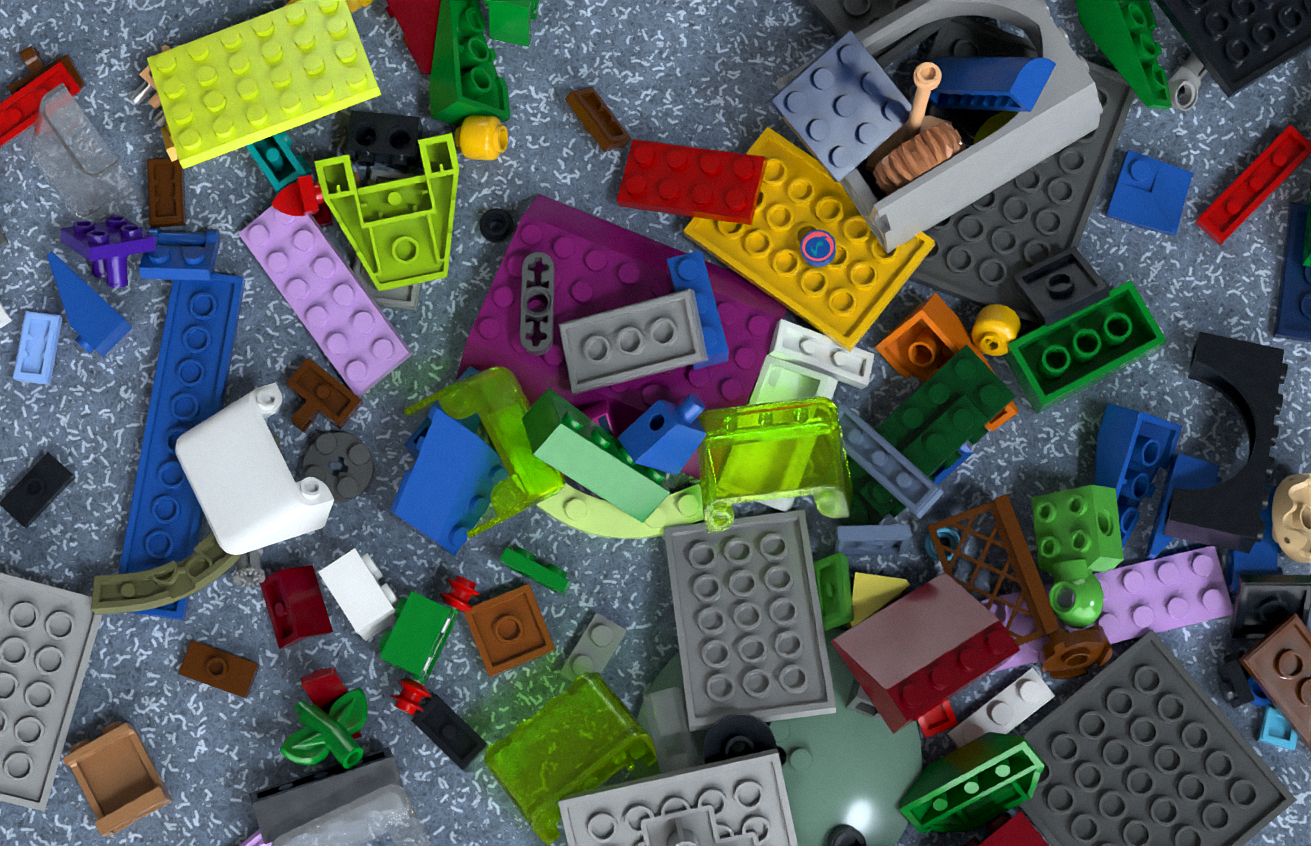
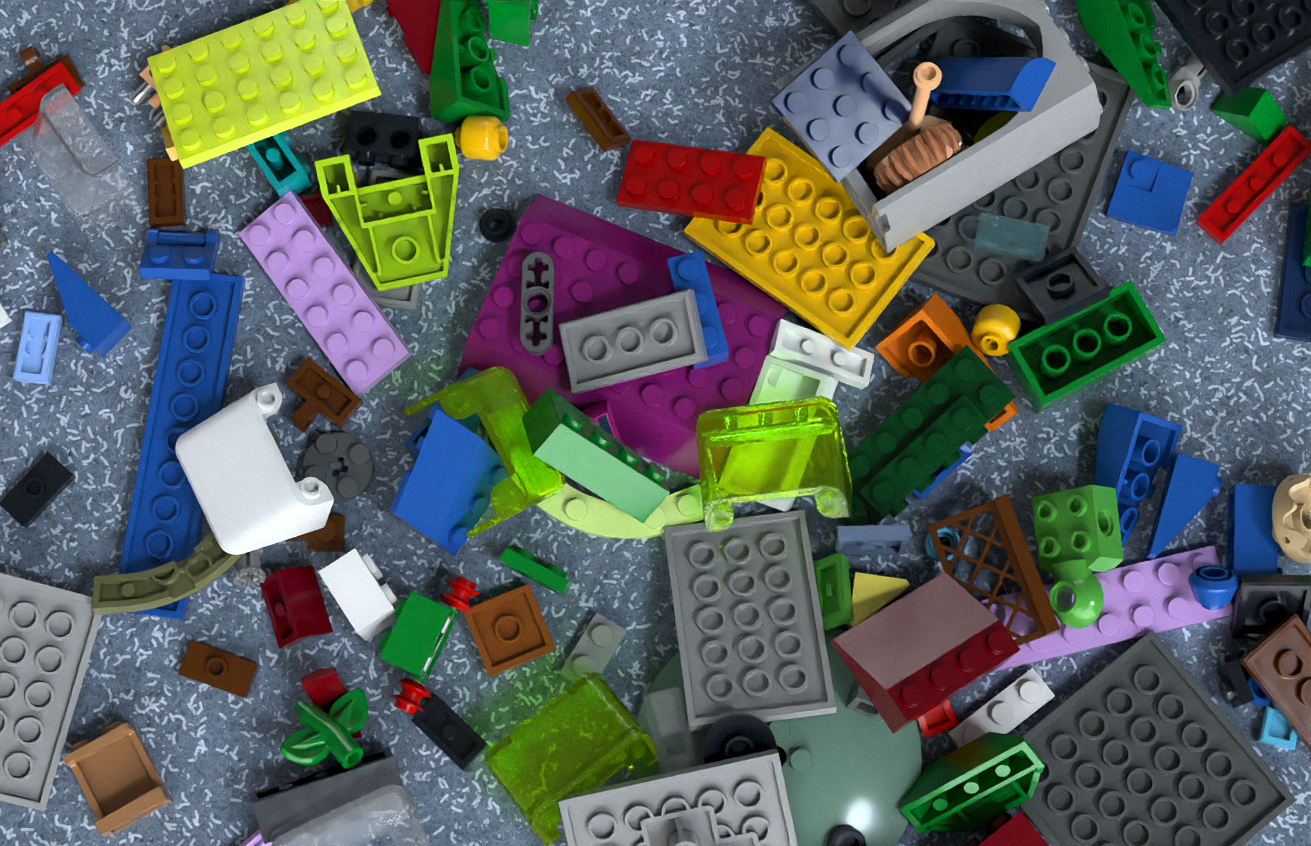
dark purple plate [60,215,156,288] -> none
red plate [272,175,324,216] -> none
blue torso [618,393,706,475] -> none
blue tile [800,230,836,267] -> none
sand blue tile [819,402,944,519] -> none
reddish brown plate [1038,625,1113,679] -> none
black arch [1162,332,1288,554] -> none
none -> reddish brown plate [284,515,346,552]
none -> clear light blue plate [973,212,1050,262]
none -> blue cone [1188,565,1239,610]
none -> green slope [1211,86,1288,147]

